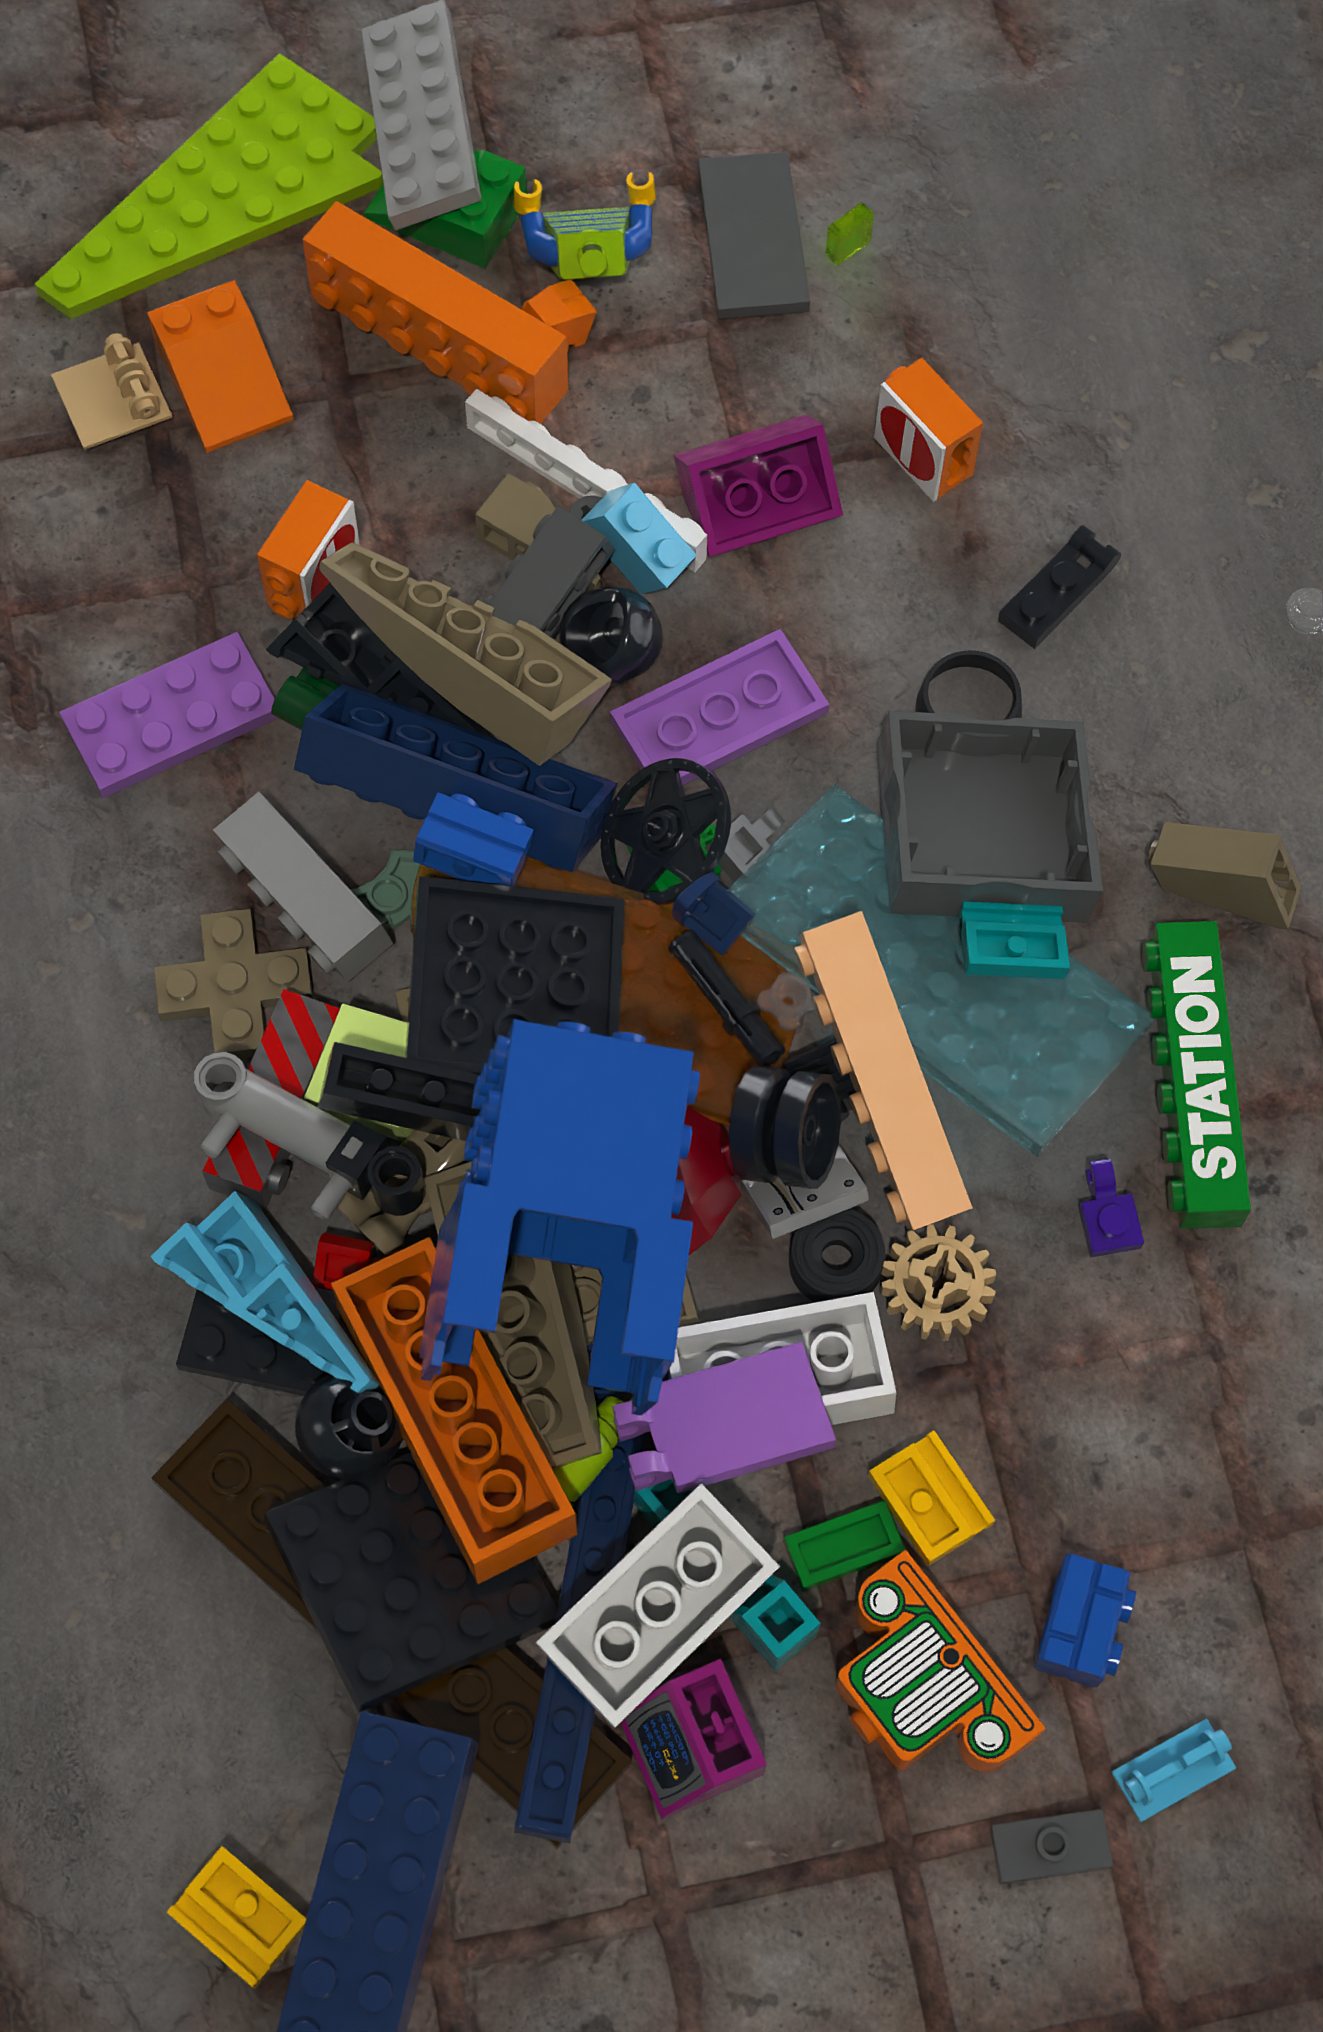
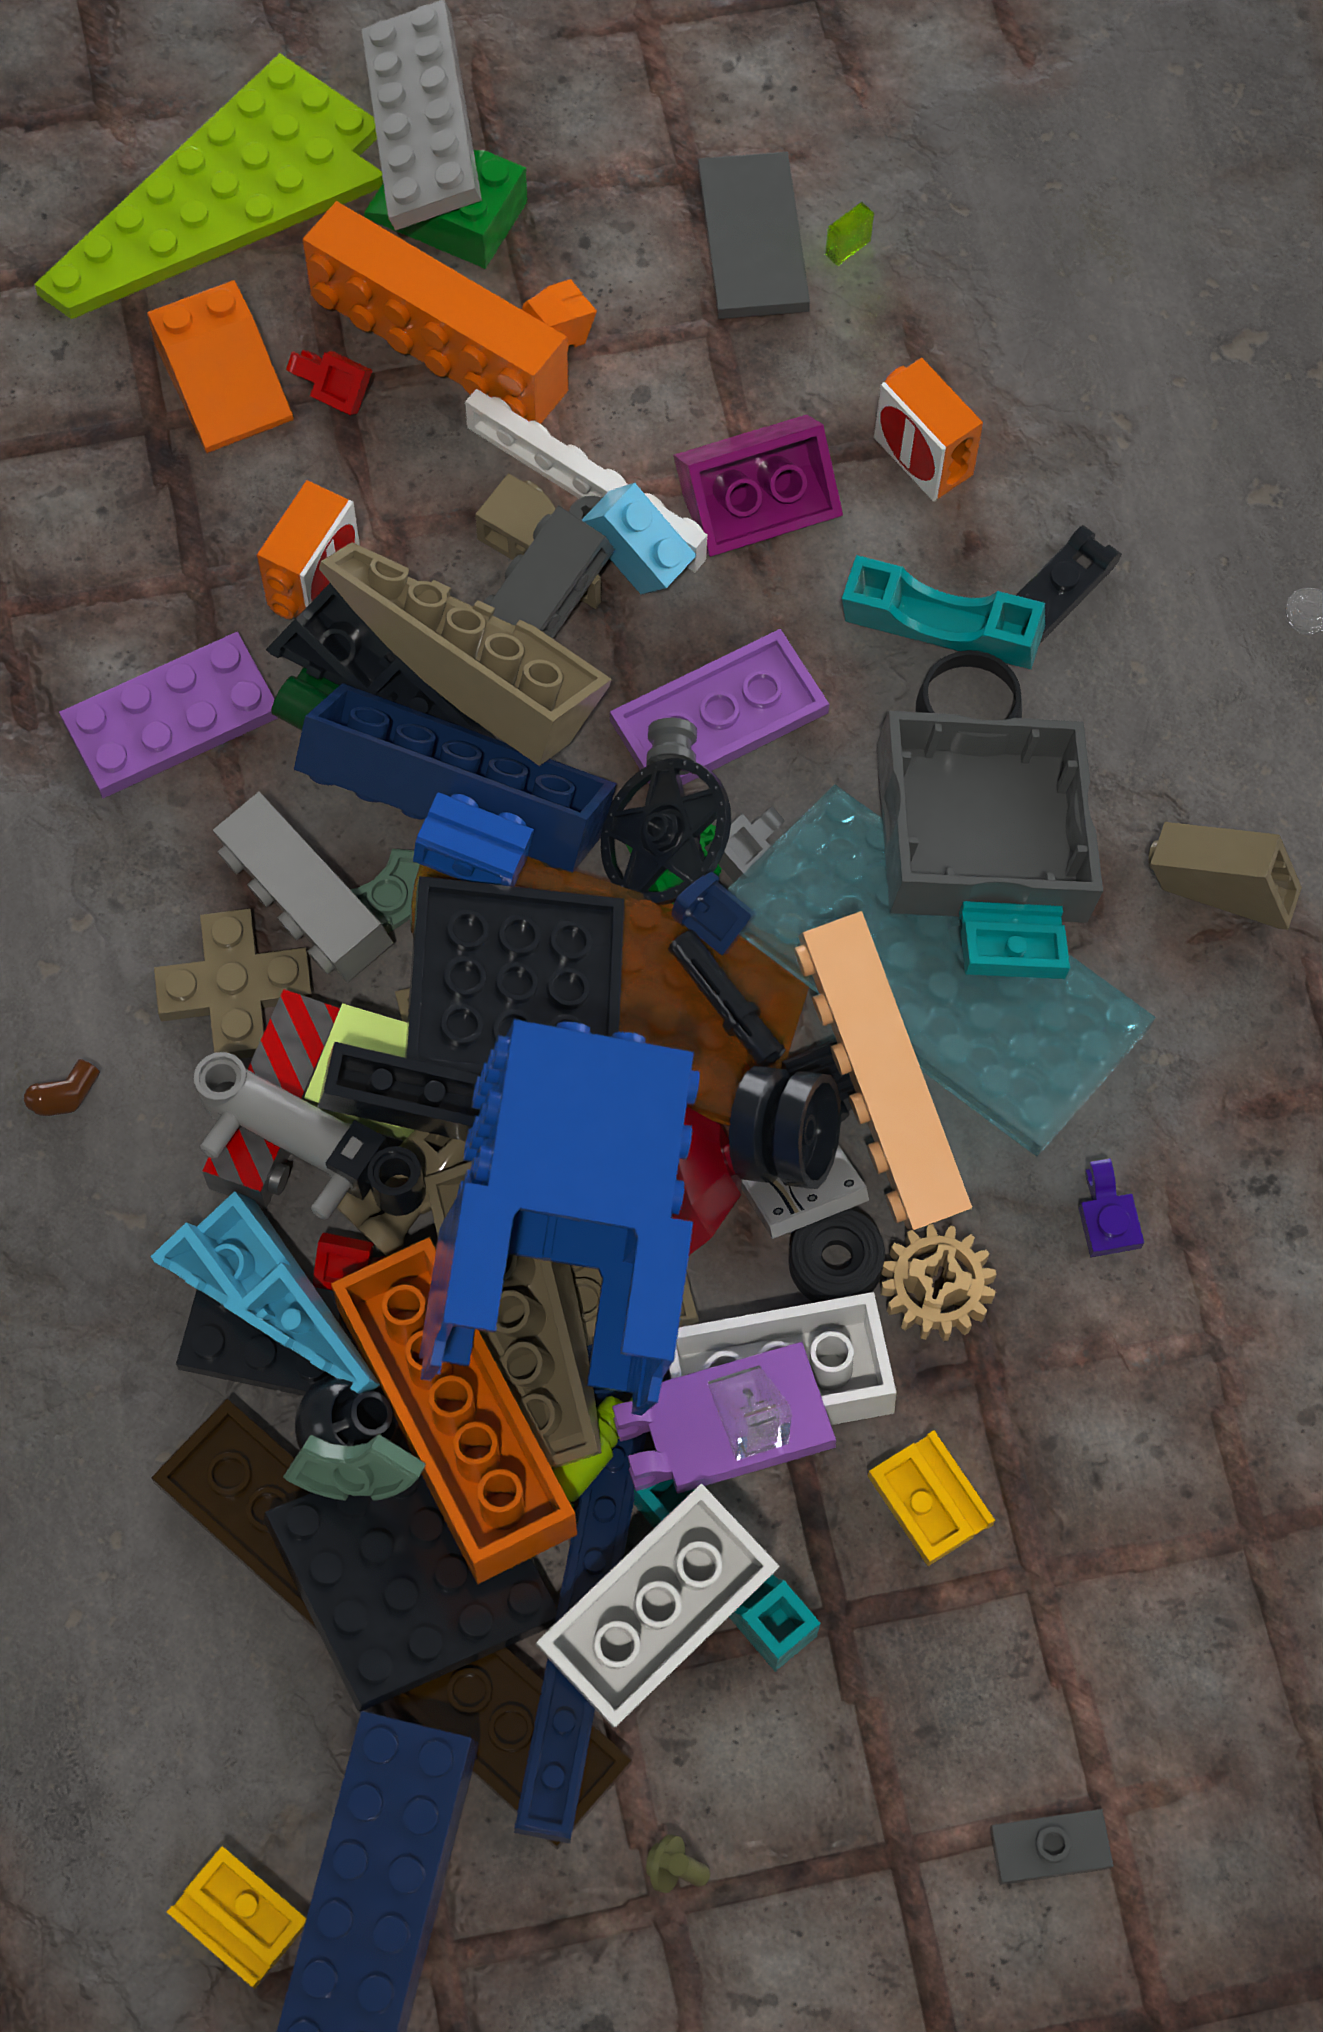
tan hinge [51,333,173,450] -> none
torso [513,172,656,279] -> none
black piece [559,587,663,687] -> none
magenta slope [620,1659,767,1820] -> none
clear plate [757,972,816,1031] -> none
green tile [783,1500,905,1592] -> none
brick [835,1549,1046,1772] -> none
blue brick [1034,1554,1136,1687] -> none
medium azure hinge [1111,1718,1236,1823] -> none
green brick [1142,921,1251,1229] -> none
none -> reddish brown arm [24,1059,100,1116]
none -> sand green tile [283,1434,426,1501]
none -> red plate [286,350,372,415]
none -> dark grey wheel [646,718,697,775]
none -> olive plate [646,1834,710,1893]
none -> clear slope [708,1365,792,1461]
none -> teal arch [842,555,1045,670]

